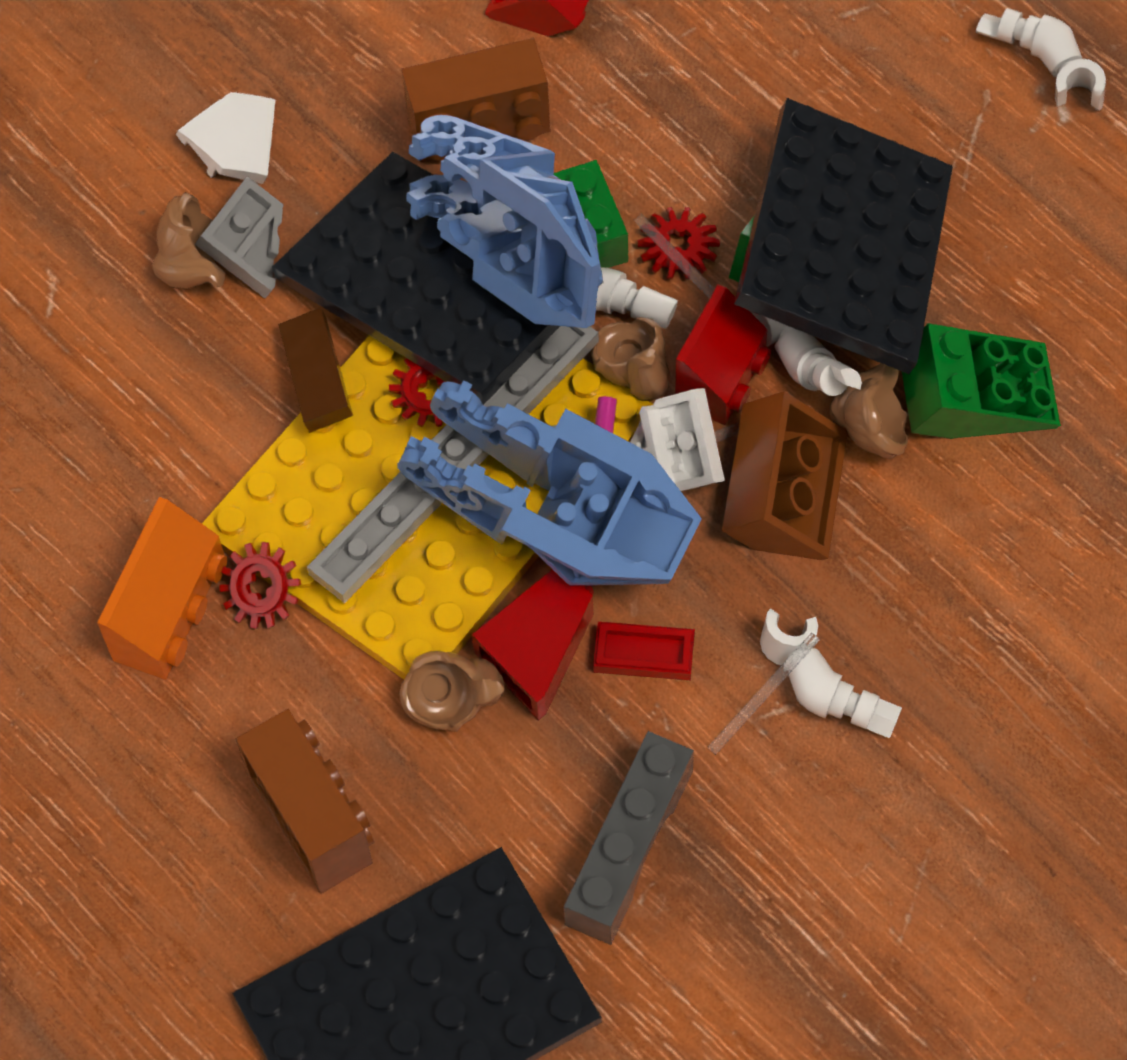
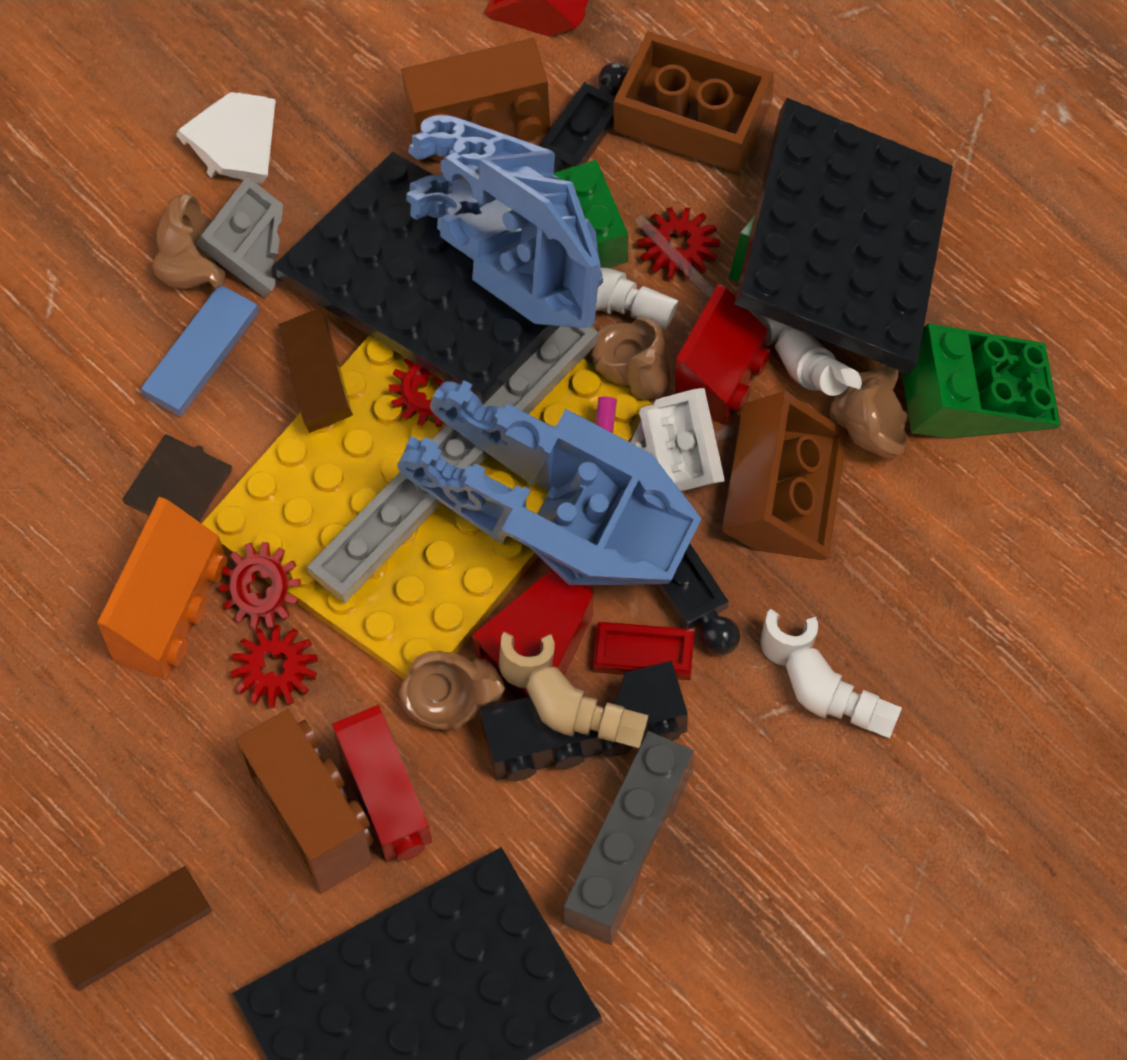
clear piece [707,632,820,755] -> none
white piece [976,8,1106,110] -> none
none -> reddish brown tile [52,866,212,991]
none -> clear smoke piece [122,434,233,522]
none -> medium blue tile [141,286,260,417]
none -> red gear [230,625,318,708]
none -> red slope [332,704,432,862]
none -> black arch [480,661,688,781]
none -> tan piece [498,632,649,748]
none -> black plate [539,62,629,173]
none -> dark orange brick [613,31,774,174]
none -> black plate [655,544,740,655]

